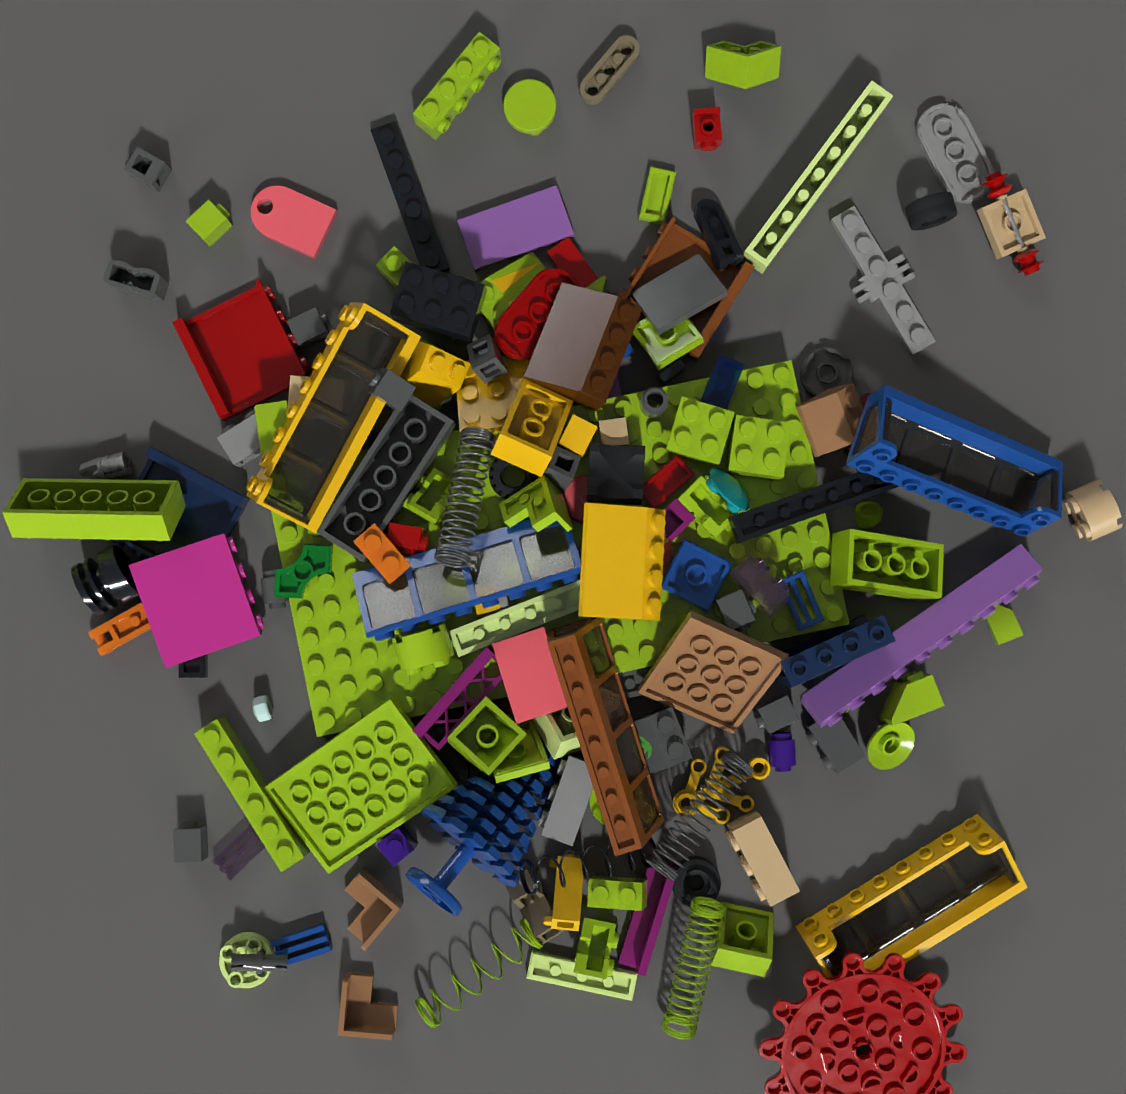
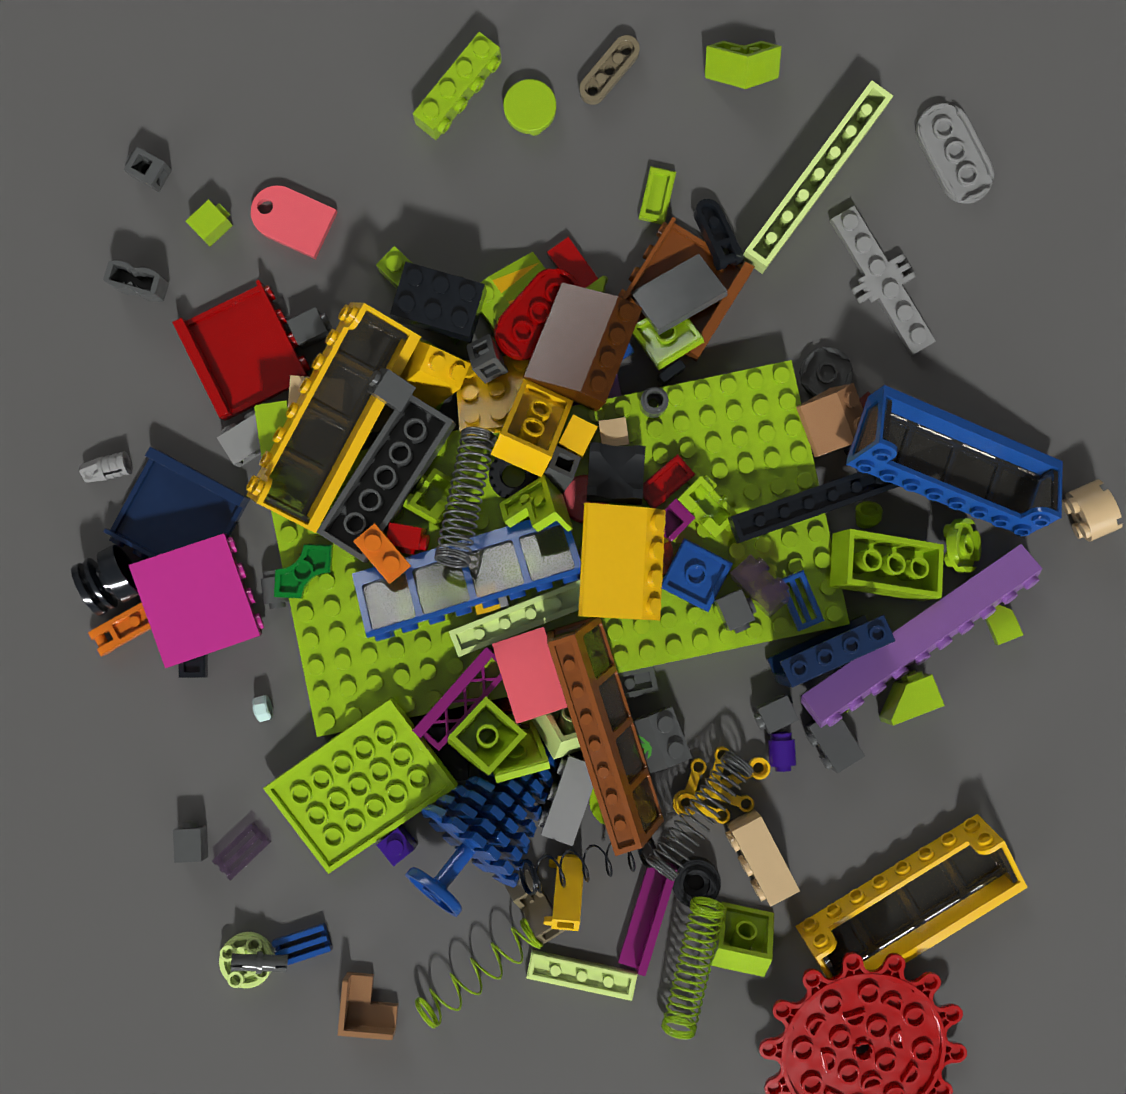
lime brick [2,478,186,541] -> none
lime brick [194,716,310,872] -> none
medium nougat panel [345,867,404,950] -> none
black plate [370,121,449,272] -> none
lime brick [391,622,454,676] -> none
medium lavender tile [457,185,574,272] -> none
lime cylinder [573,917,619,979] -> none
lime brick [587,875,648,911] -> none
medium nougat plate [638,611,789,734] -> none
lime plate [666,397,735,466] -> none
red brick [691,107,722,152] -> none
clear blue plate [700,354,745,409] -> none
teal dish [706,467,750,514] -> none
lime brick [725,415,791,480] -> none
lime dish [866,722,915,770] -> none
black tyre [905,192,957,231] -> none
tan plate [977,171,1046,276] -> none
none -> lime plate [943,518,981,572]

